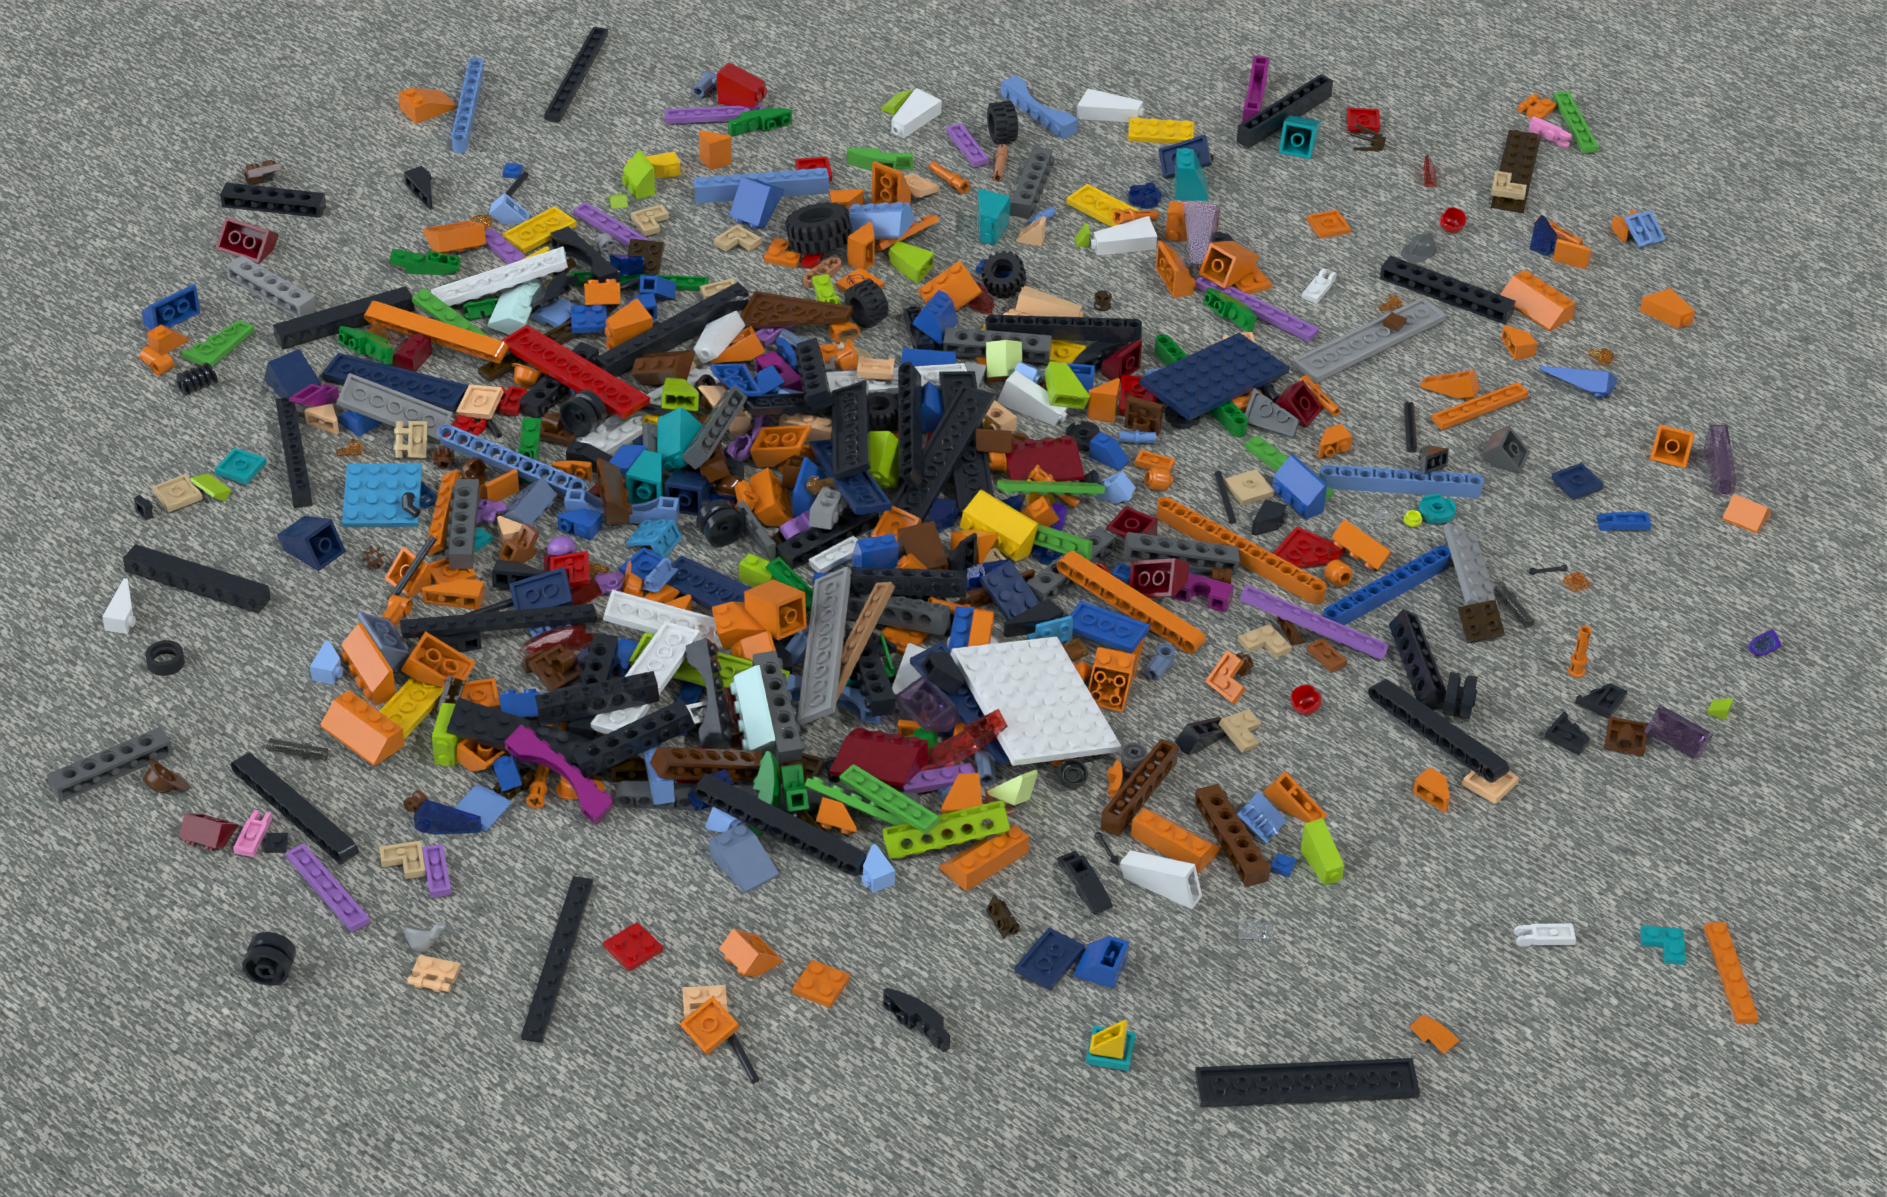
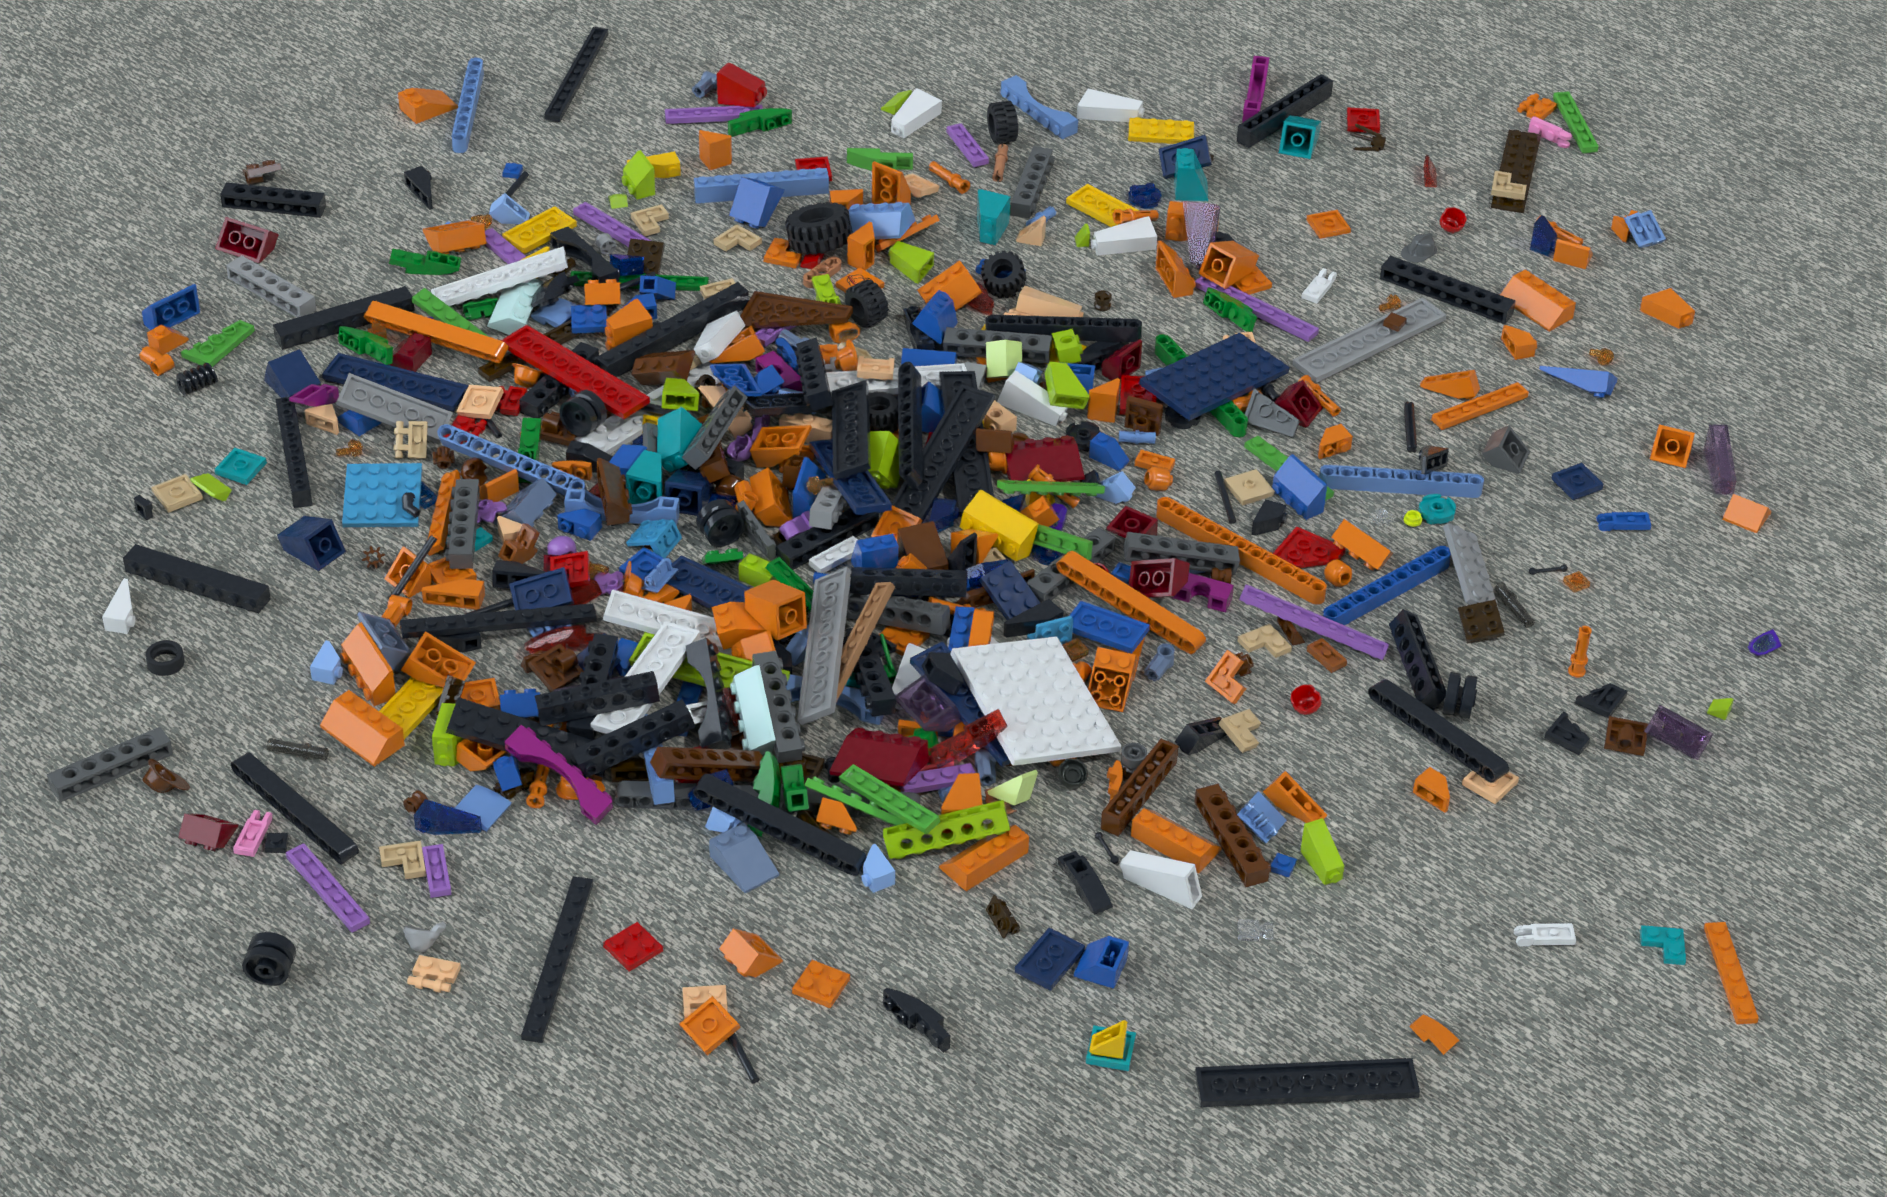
none -> green plate [702,548,744,565]
none -> lime brick [1052,329,1083,363]

